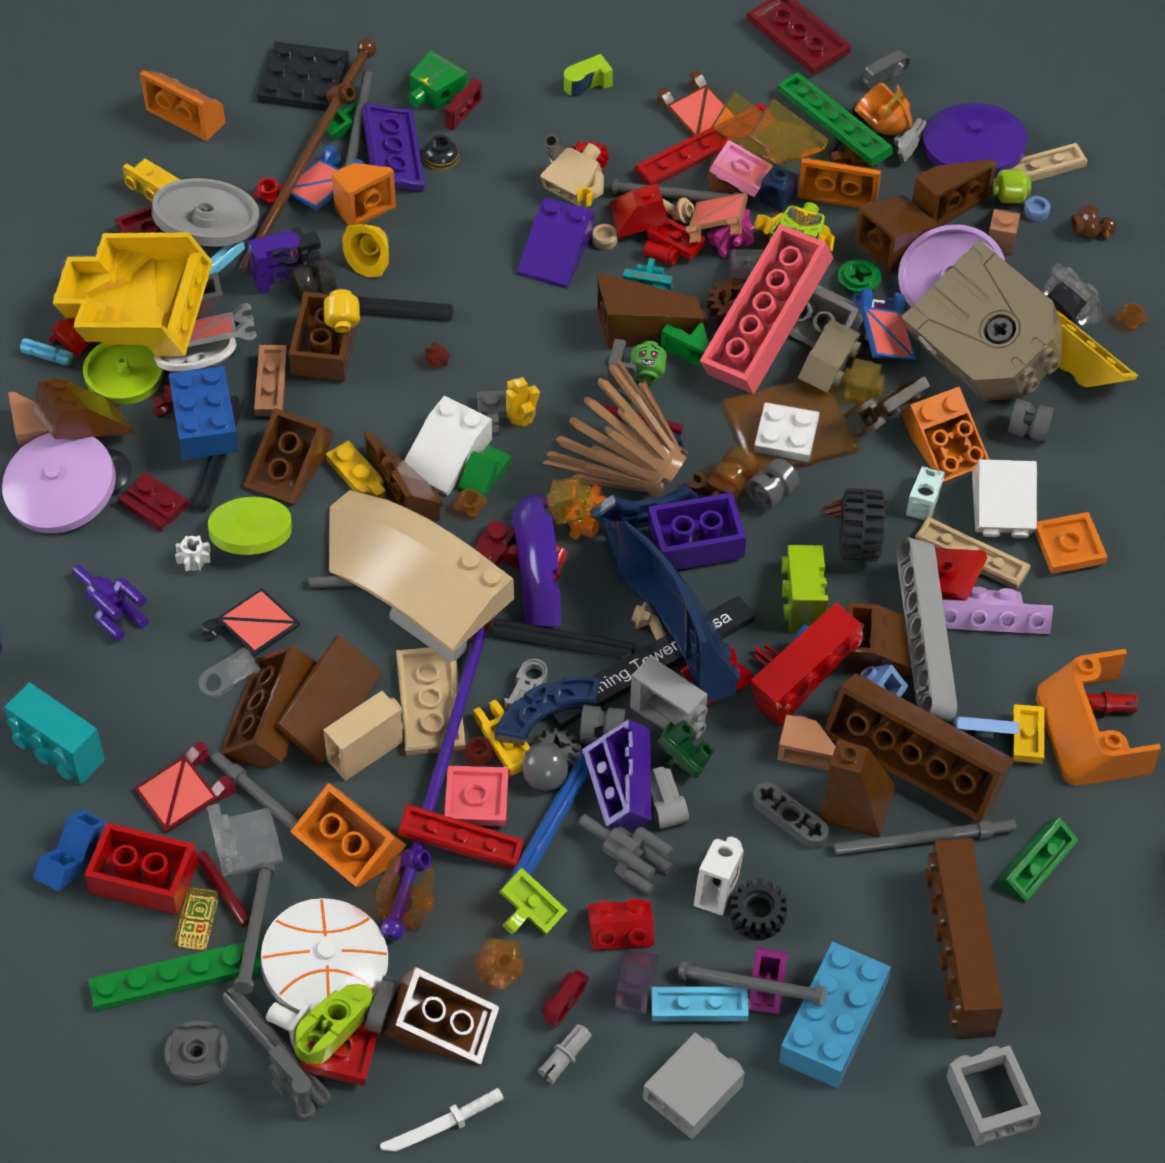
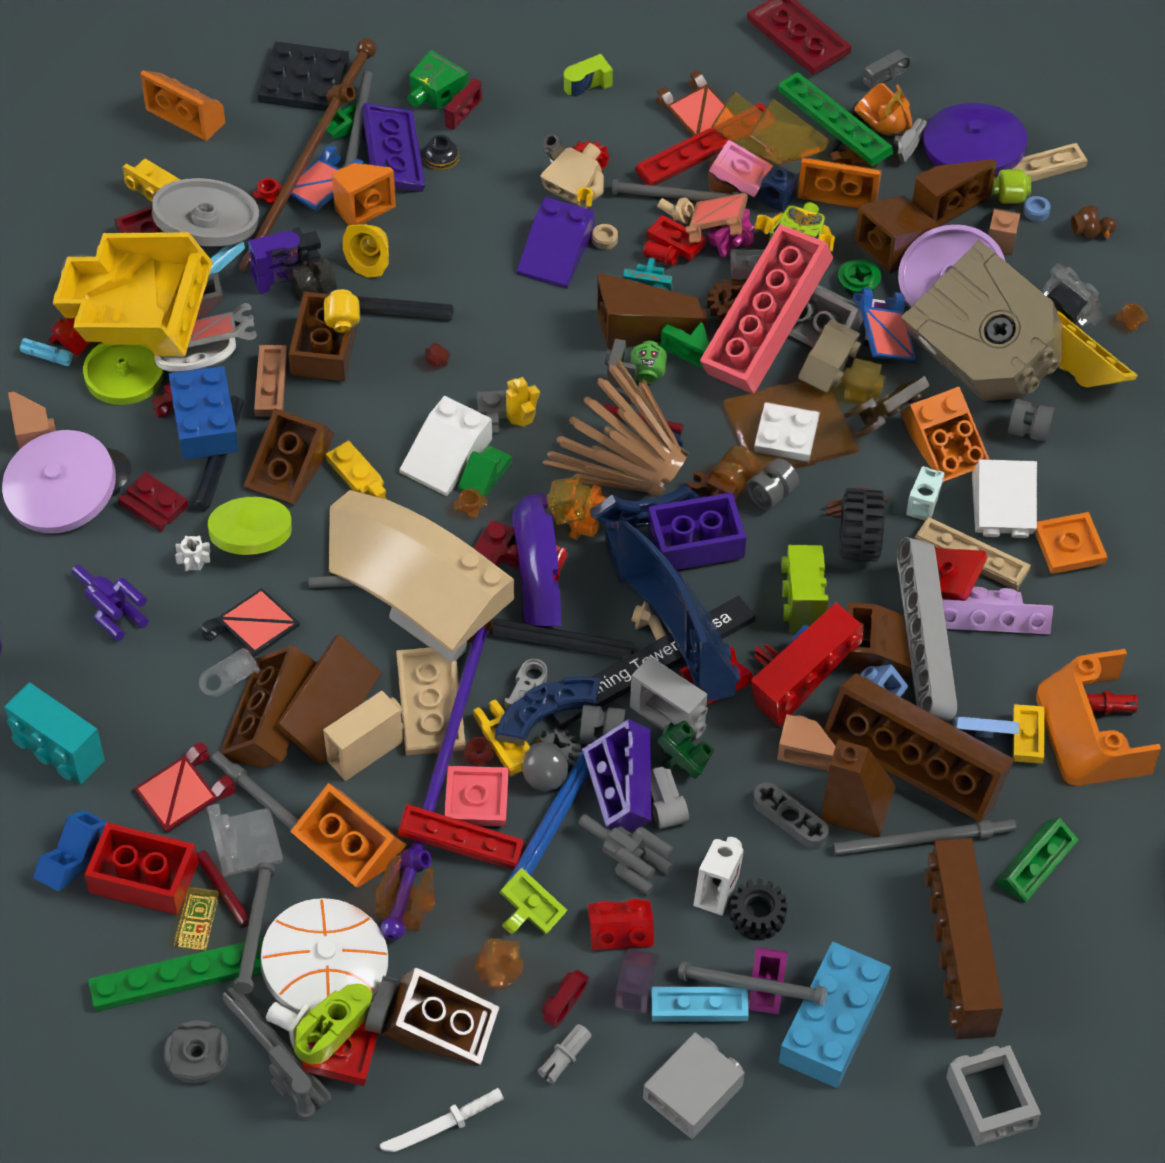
reddish brown slope [33,378,134,439] -> none
reddish brown wedge [364,430,443,522] -> none
red slope [609,183,669,238] -> none

